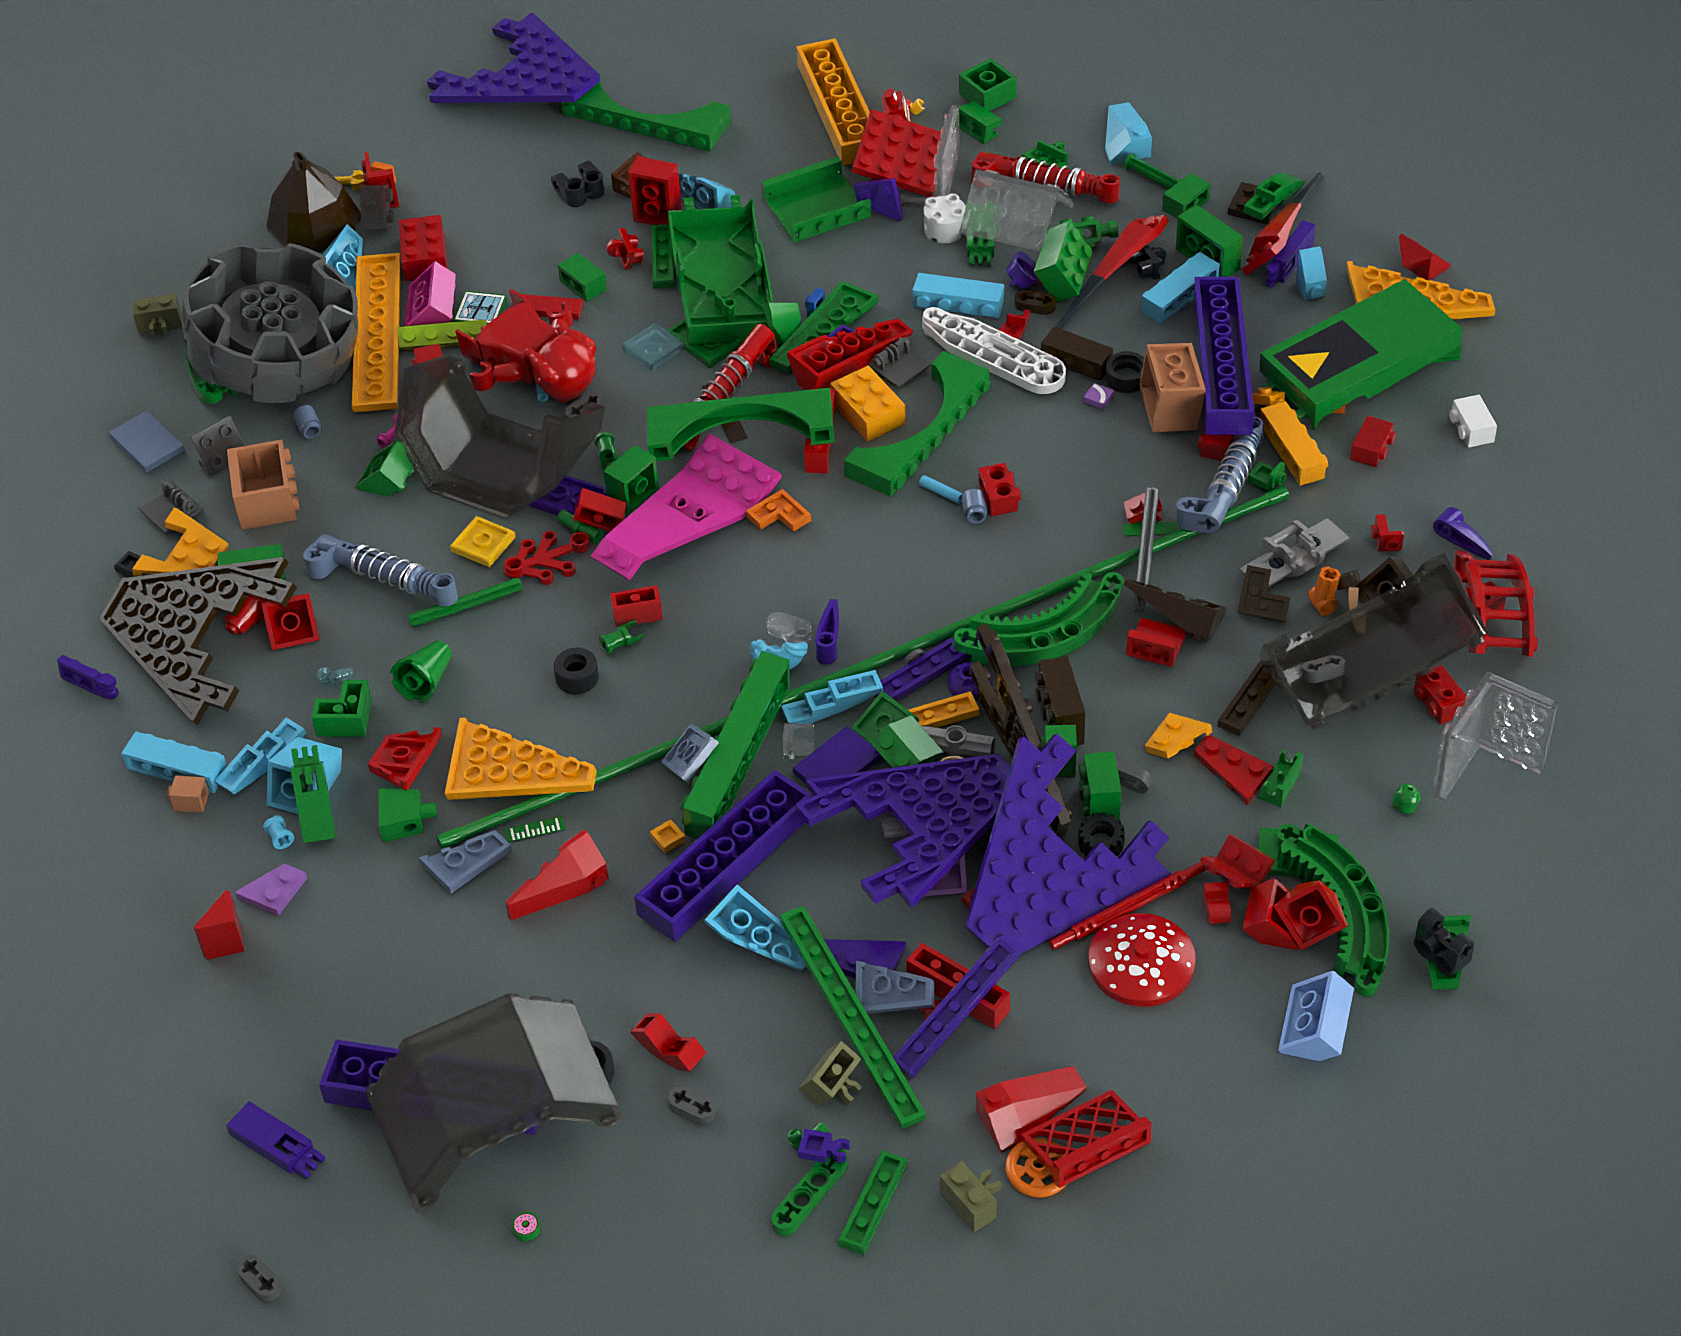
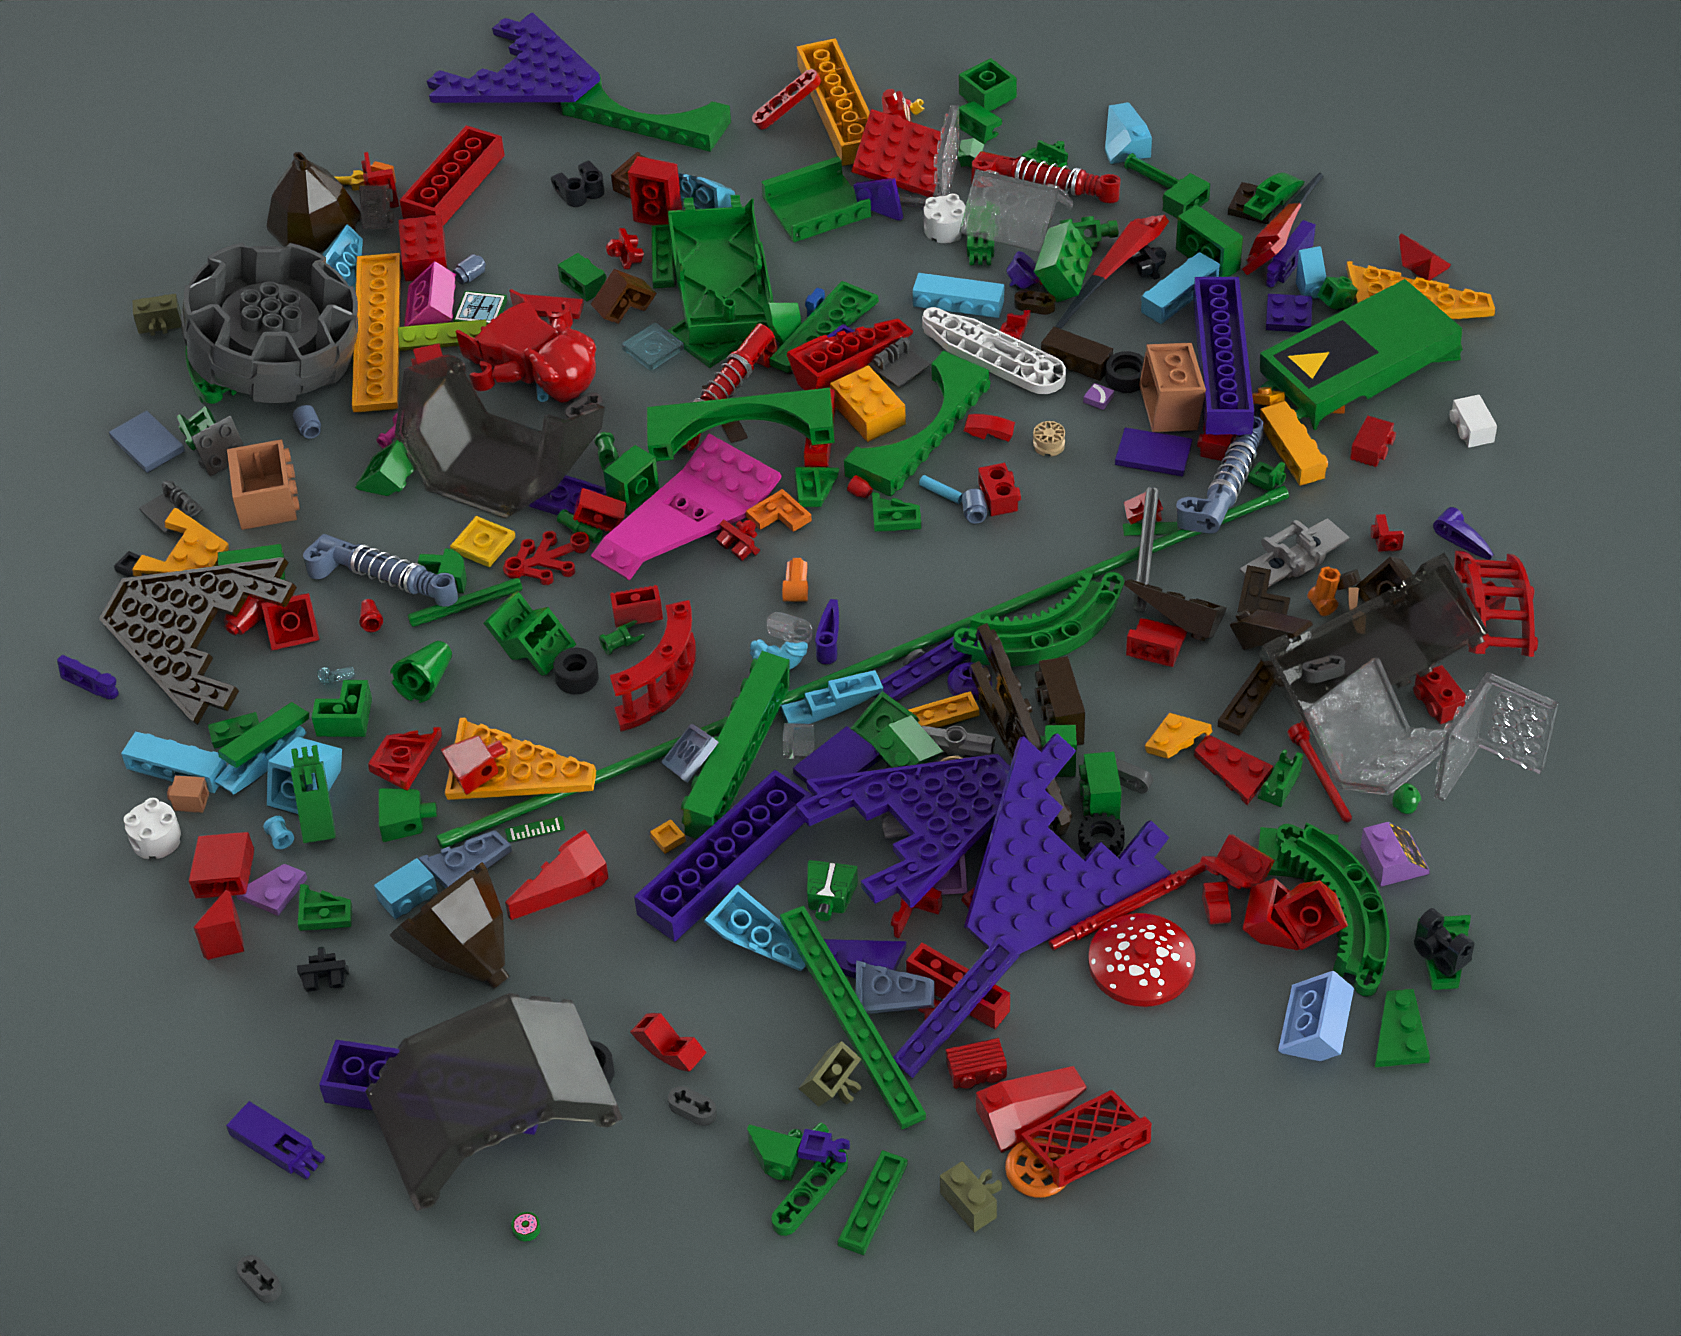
none -> white brick [124,798,181,859]
none -> green bracket [177,406,216,451]
none -> red brick [189,832,255,899]
none -> green plate [208,712,259,749]
none -> green tile [218,702,309,768]
none -> black hips [297,947,349,992]
none -> green wing [298,884,353,931]
none -> red cone [359,599,383,632]
none -> medium azure brick [374,858,438,919]
none -> dark brown piece [390,862,510,989]
none -> red brick [399,125,505,226]
none -> green brick [418,548,467,593]
none -> red torso [441,735,506,795]
none -> sand blue brick [453,254,486,284]
none -> green bracket [483,591,576,676]
none -> reddish brown brick [591,269,657,324]
none -> red fence [610,600,696,731]
none -> red hips [716,519,760,561]
none -> green slope [747,1124,801,1181]
none -> red beam [752,69,821,130]
none -> orange piece [782,558,808,602]
none -> green wing [794,467,839,507]
none -> green torso [807,860,858,921]
none -> red hose [847,475,873,498]
none -> green wing [872,492,921,532]
none -> red bracket [891,887,942,938]
none -> red brick [946,1038,1007,1089]
none -> green piece [957,138,984,168]
none -> red slope [963,414,1015,442]
none -> tan wheel [1033,421,1065,457]
none -> dark purple tile [1115,427,1193,476]
none -> dark brown wedge [1229,609,1313,650]
none -> dark purple plate [1266,294,1312,332]
none -> red piece [1287,723,1352,823]
none -> clear bracket [1303,658,1458,795]
none -> green brick [1317,276,1358,310]
none -> medium lavender slope [1360,822,1430,887]
none -> green wing [1375,989,1430,1067]

